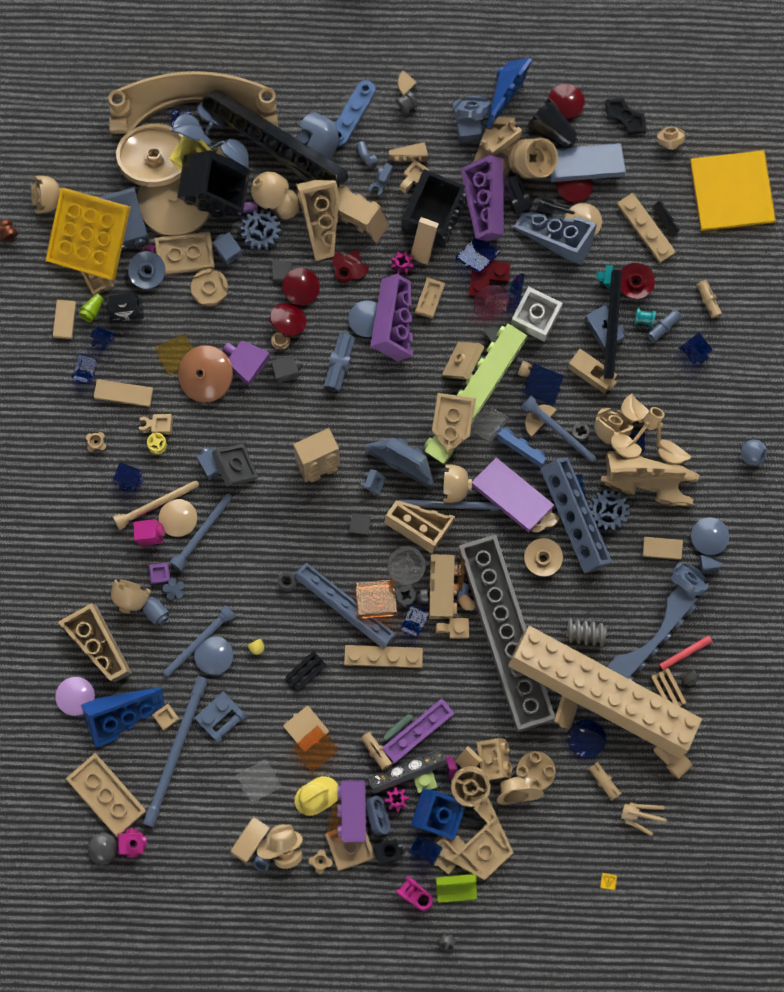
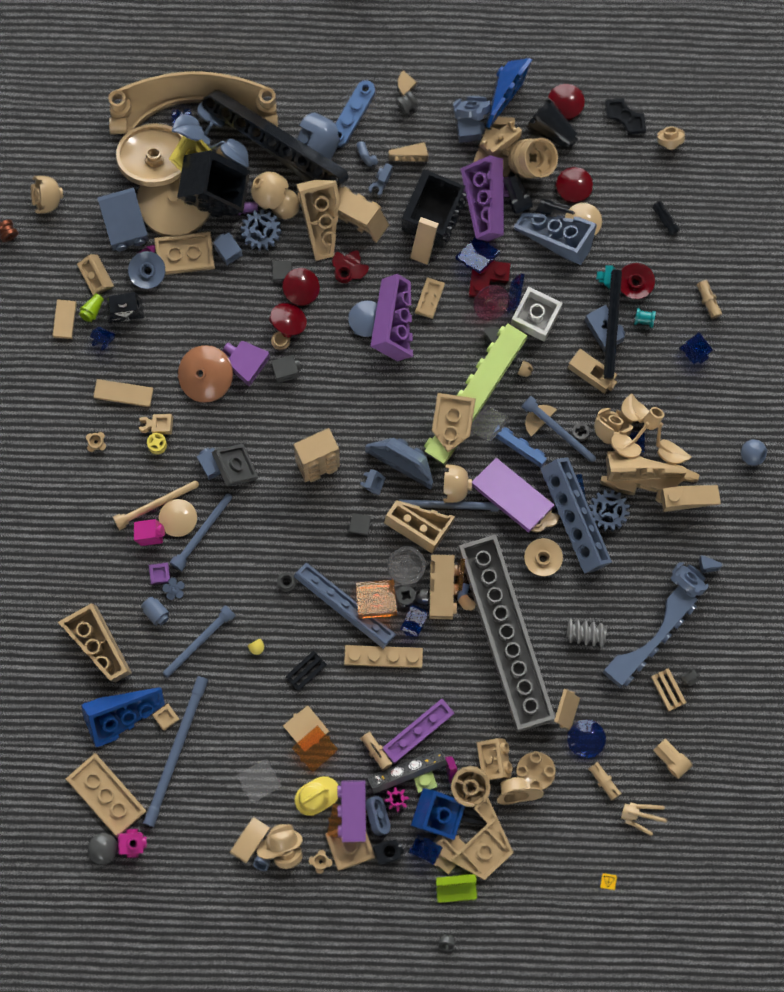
yellow tile [45,188,131,281] -> none
lavender dish [56,677,95,716] -> none
clear blue bracket [71,353,98,384] -> none
tan cylinder [111,579,151,613] -> none
clear blue brick [112,462,144,492] -> none
clear yellow piece [155,334,194,375] -> none
tan tile [190,269,228,307] -> none
sand blue dish [194,636,233,675] -> none
sand blue plate [195,691,247,743] -> none
sand blue piece [324,333,355,392] -> none
sand green piece [383,715,412,742] -> none
dark pink gear [391,252,413,275] -> none
dark pink piece [395,876,433,911] -> none
tan plate [399,160,430,194] -> none
tan plate [436,618,469,639] -> none
tan plate [442,342,484,380] -> none
tan tile [455,747,482,768] -> none
tan brick [508,626,702,759] -> none
clear blue piece [523,364,563,405] -> none
tile [550,143,626,182] -> none
tan plate [617,193,676,264] -> none
tan tile [642,537,683,560] -> none
sand blue pin [647,309,682,343] -> none
coral bar [659,635,712,671] -> none
yellow tile [690,150,776,231] -> none
sand blue dish [691,517,729,556] -> none
none -> tan slope [660,485,721,512]

